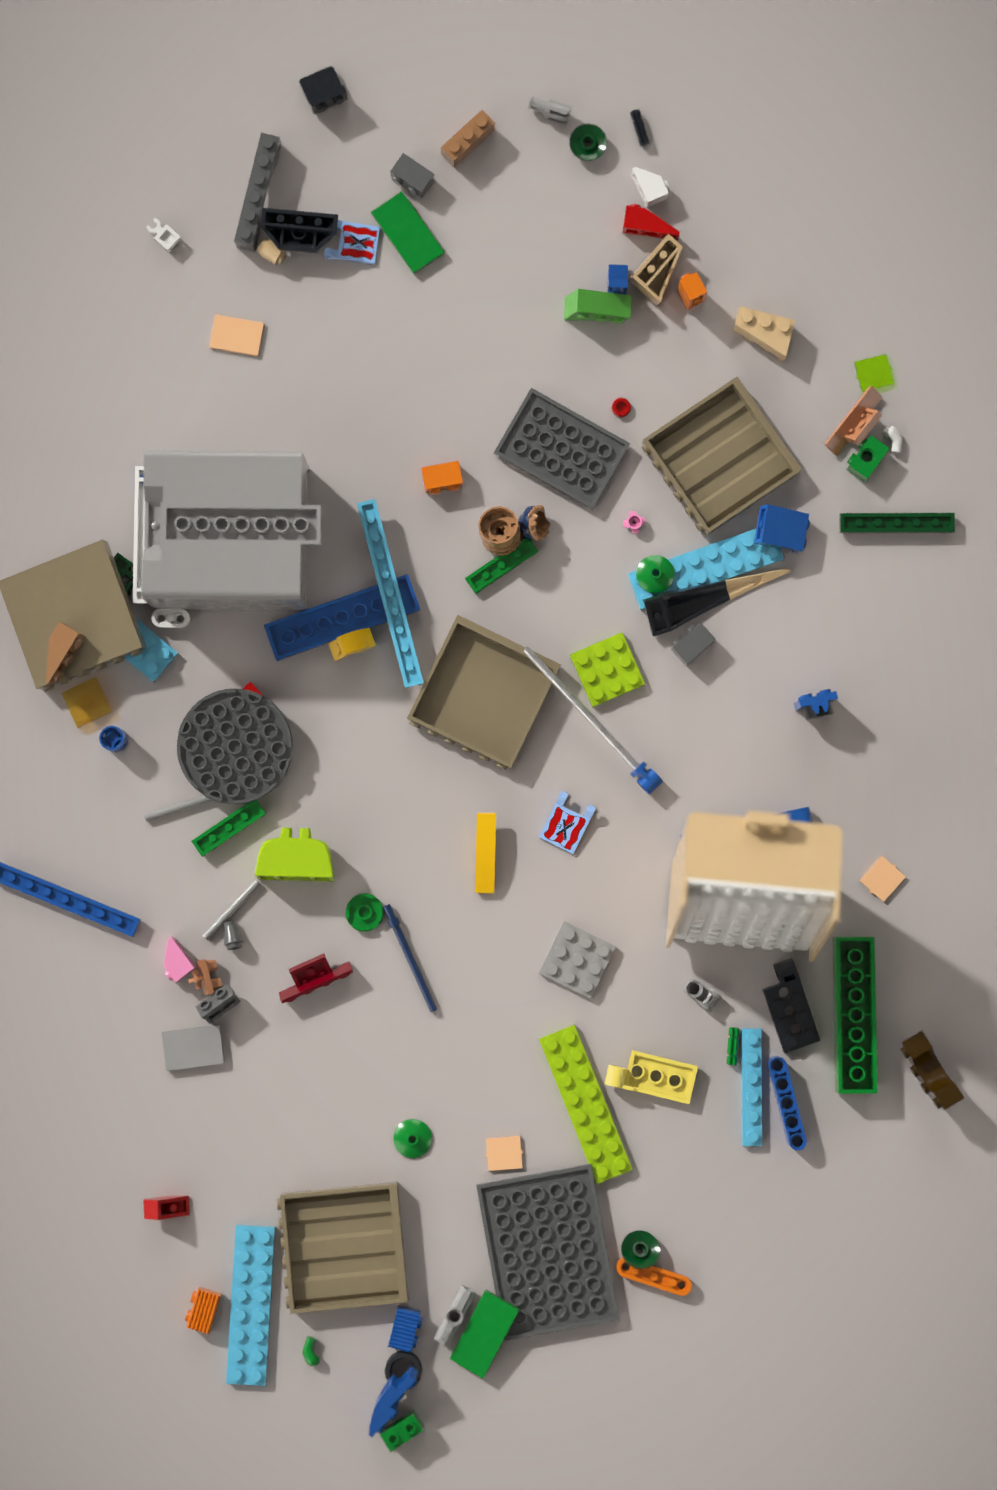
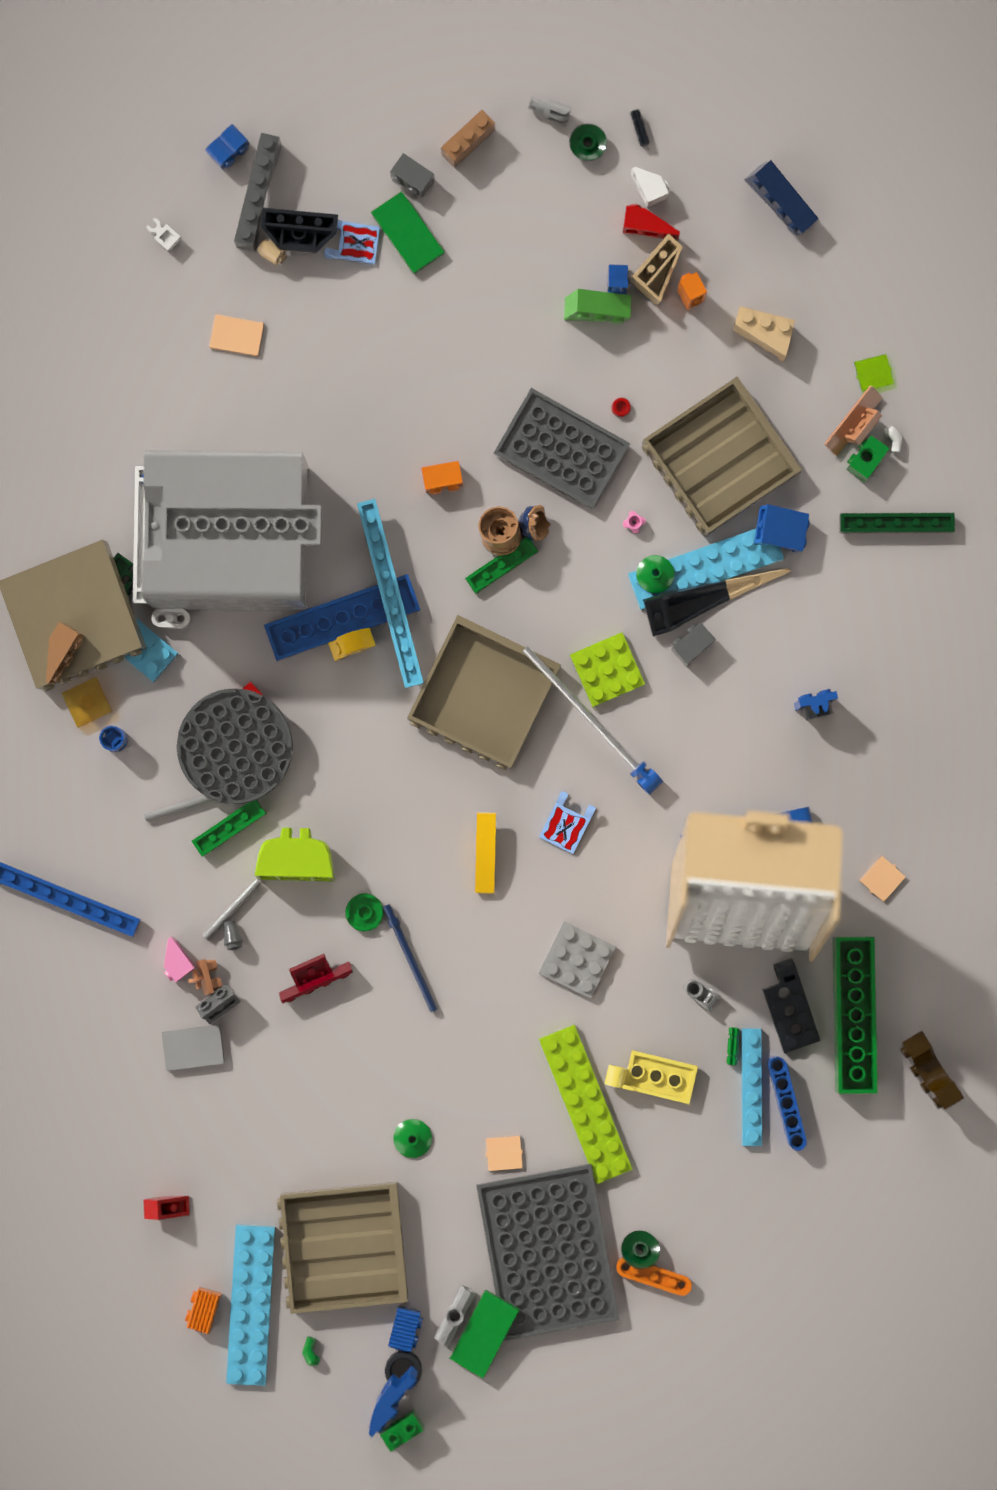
black bracket [299,66,348,114] -> none
none -> blue brick [205,124,249,170]
none -> dark blue wedge [744,160,819,235]

